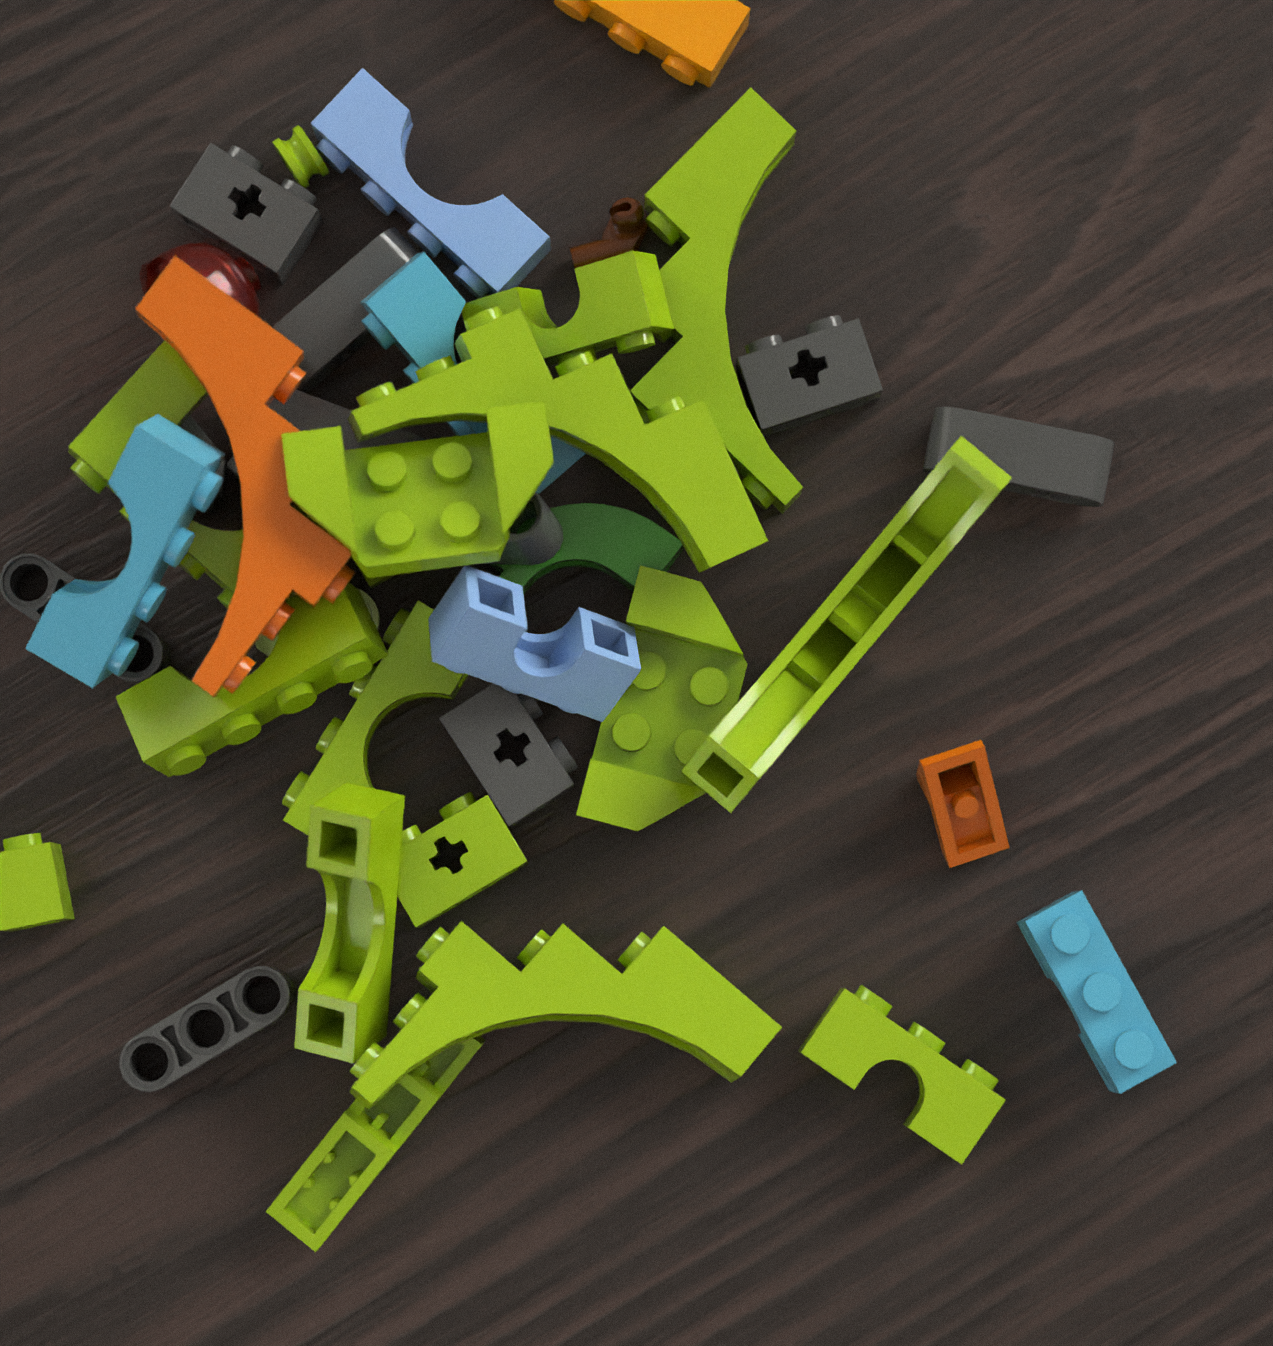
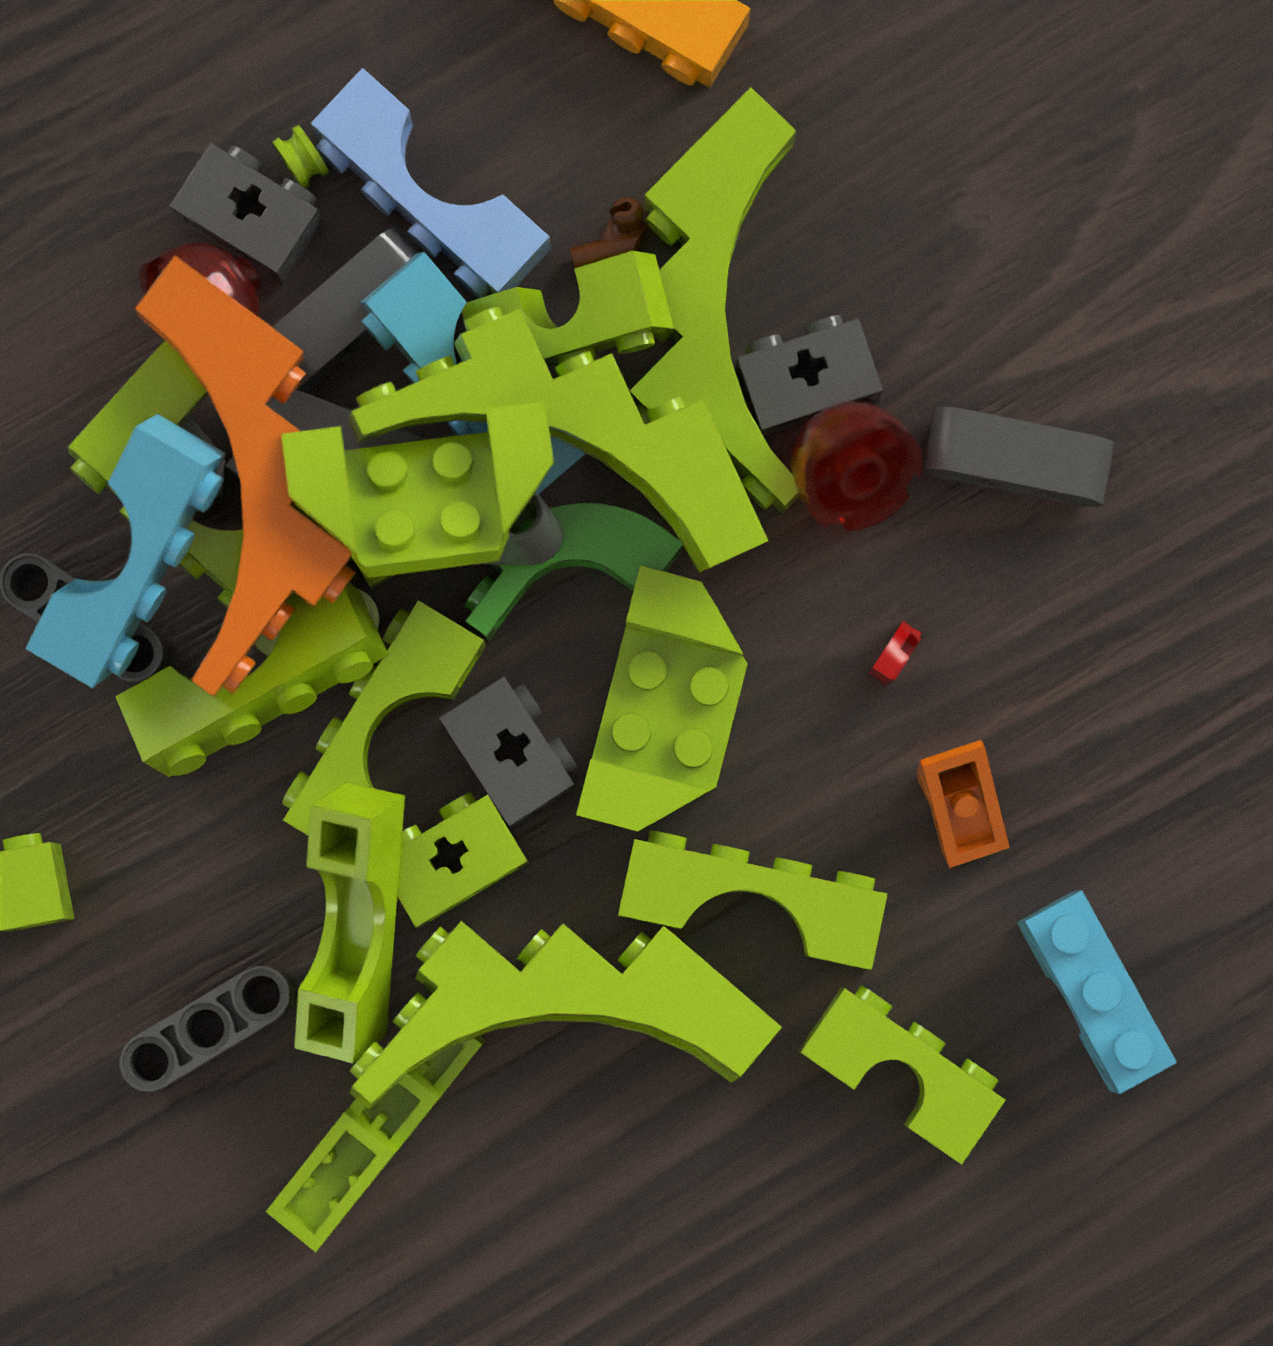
light blue arch [428,565,641,722] -> none
lime arch [681,436,1012,813] -> none
none -> lime arch [618,830,888,970]
none -> clear red cylinder [790,401,923,531]
none -> red tile [868,621,922,685]

